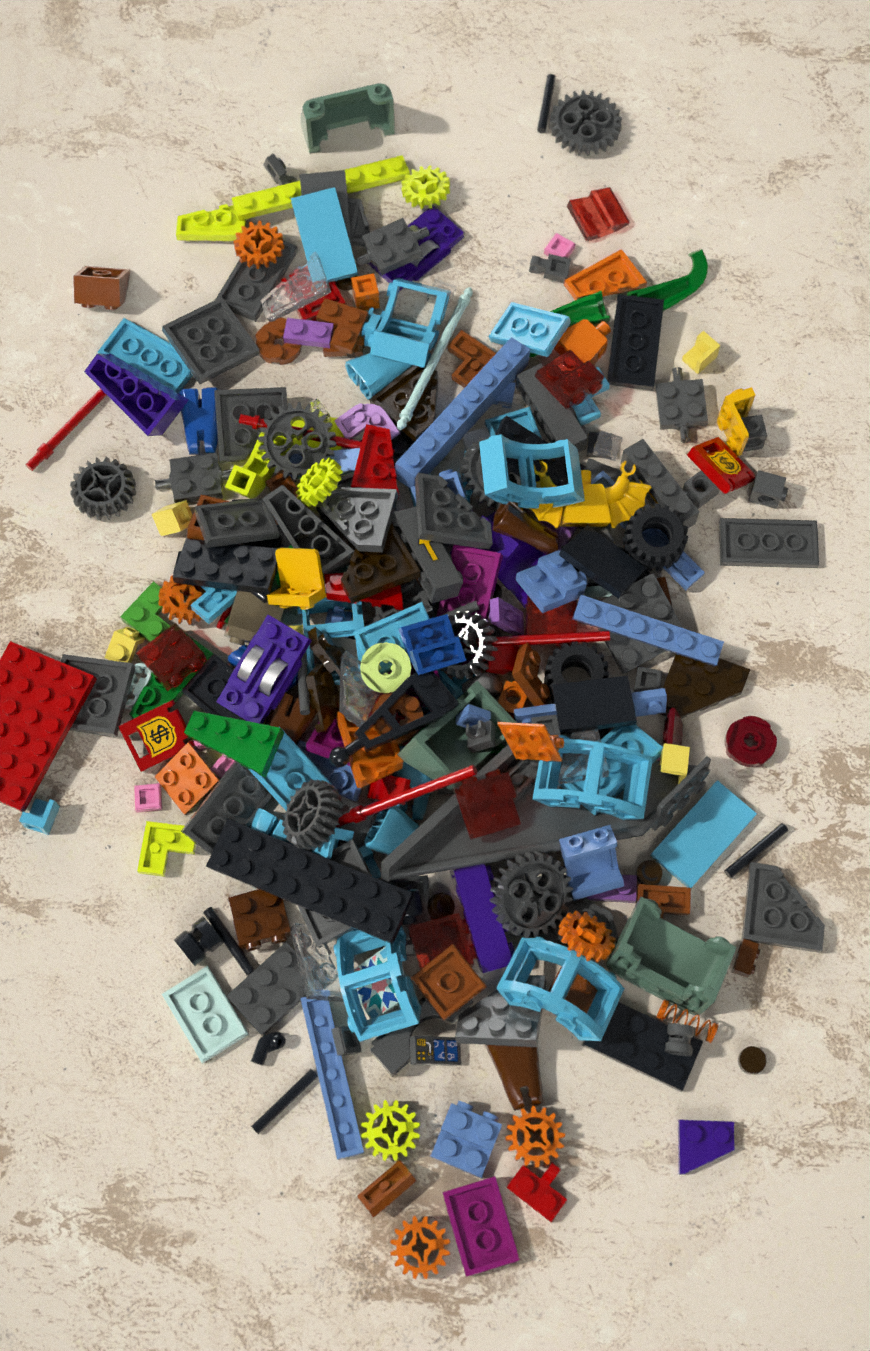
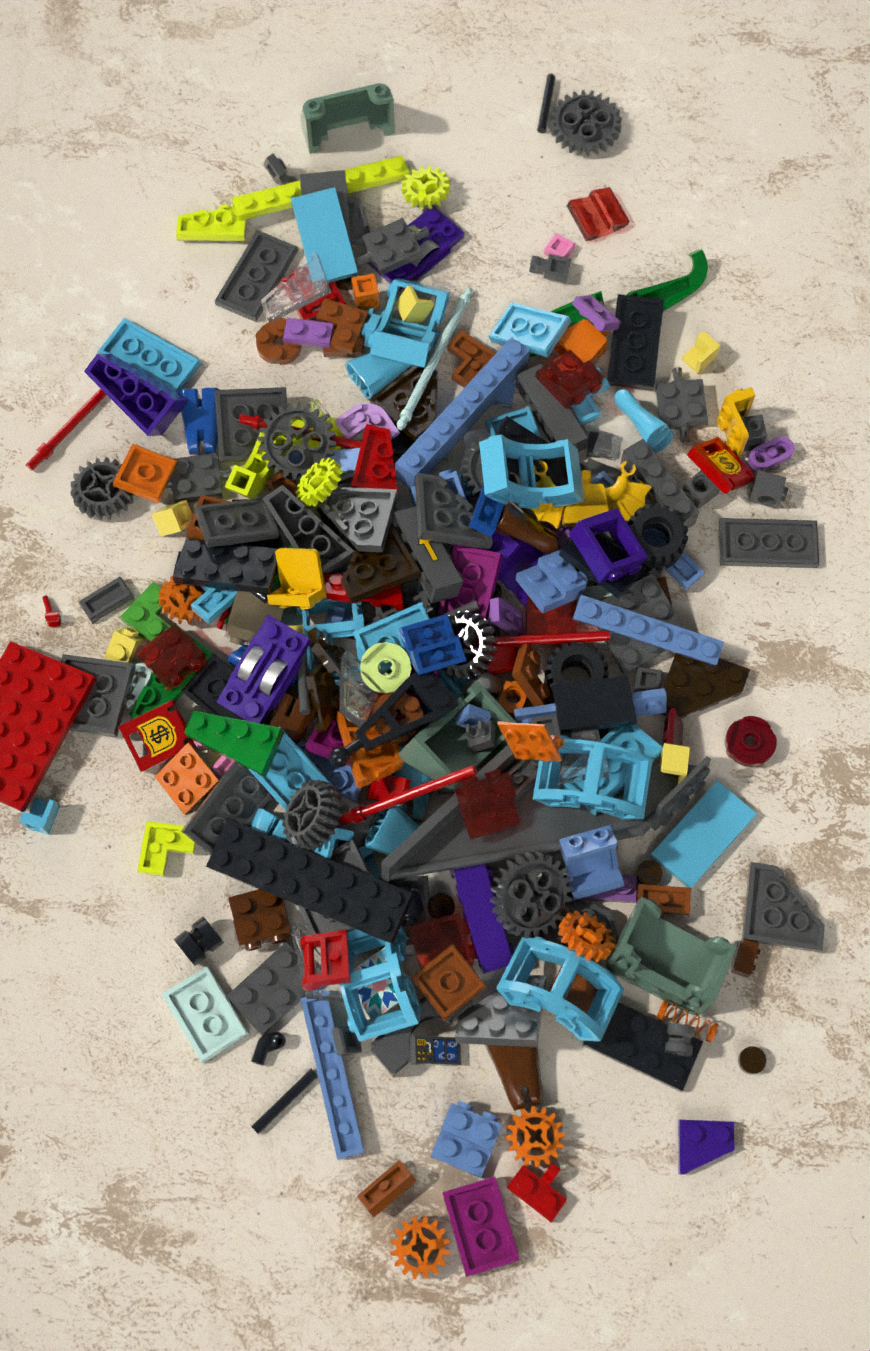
dark orange slope [73,266,130,310] -> none
bright pink tile [134,783,162,813] -> none
dark grey plate [162,297,260,384] -> none
black bar [203,907,255,976] -> none
orange gear [234,220,284,269] -> none
neon yellow gear [361,1100,420,1161] -> none
orange wing [564,249,647,300] -> none
black bar [724,823,788,879] -> none
none -> red hand [42,596,61,627]
none -> dark grey tile [78,576,134,624]
none -> orange tile [113,443,177,504]
none -> red plate [300,930,351,991]
none -> light yellow panel [395,286,434,323]
none -> blue plate [469,484,504,537]
none -> dark purple window [569,508,648,583]
none -> medium lavender plate [572,295,621,332]
none -> medium azure piece [614,389,675,453]
none -> medium lavender plate [748,436,794,471]

